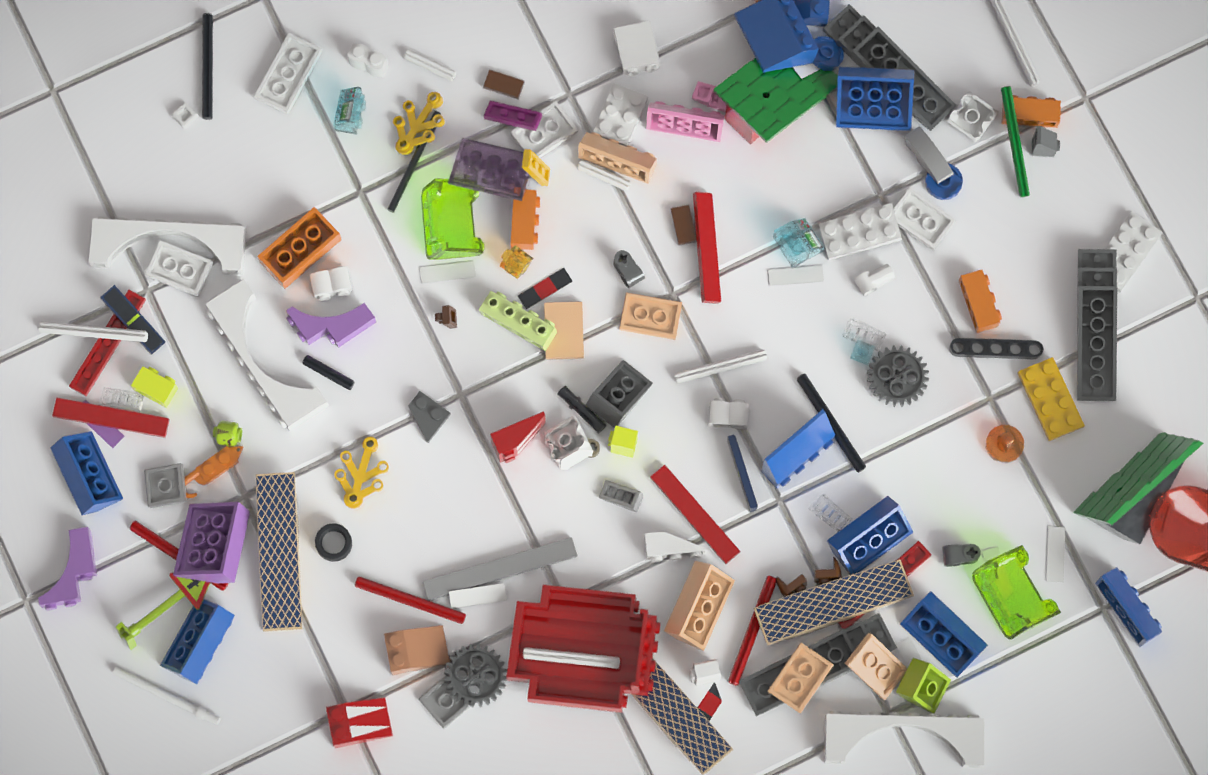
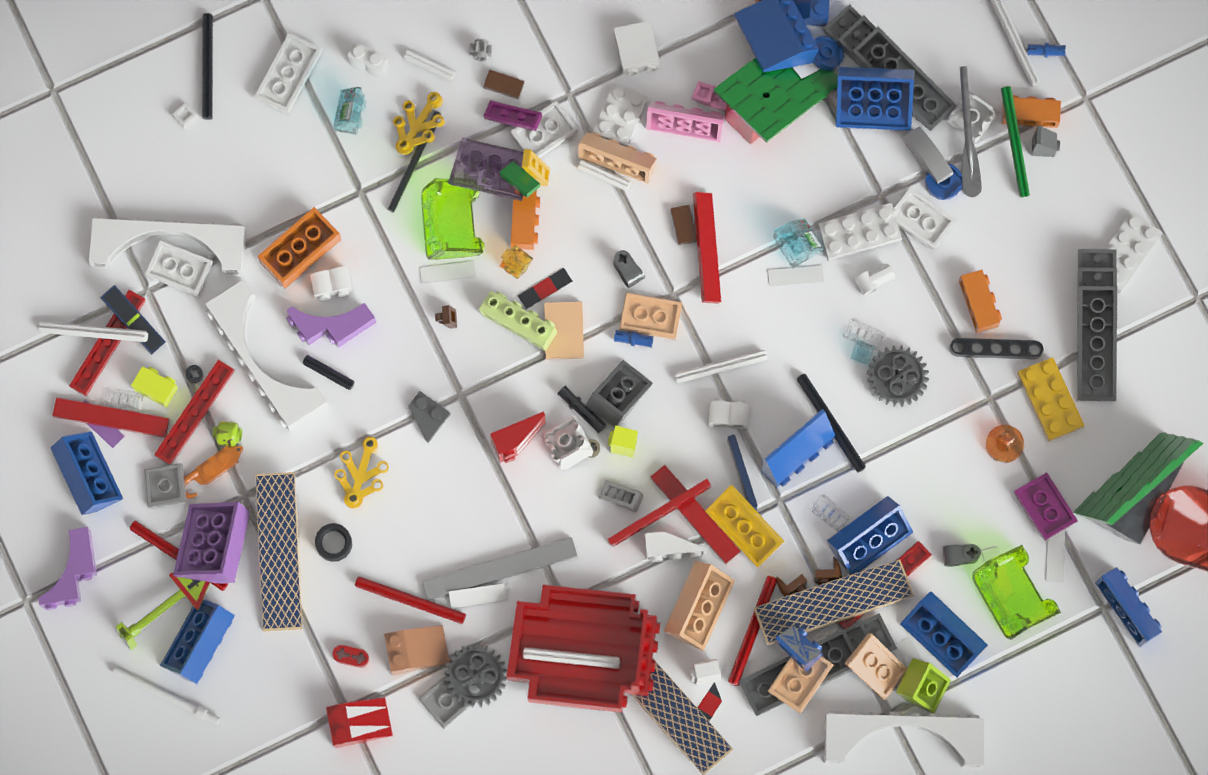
none -> red plate [154,360,235,465]
none -> black bush [186,365,203,383]
none -> red beam [332,645,370,668]
none -> light grey gear [469,39,492,61]
none -> green tile [499,161,540,198]
none -> red tile [608,479,711,547]
none -> blue pin [614,330,654,348]
none -> yellow plate [705,485,785,568]
none -> blue slope [776,626,823,672]
none -> flat silver piece [959,66,982,197]
none -> magenta plate [1013,472,1078,541]
none -> blue pin [1027,43,1066,58]

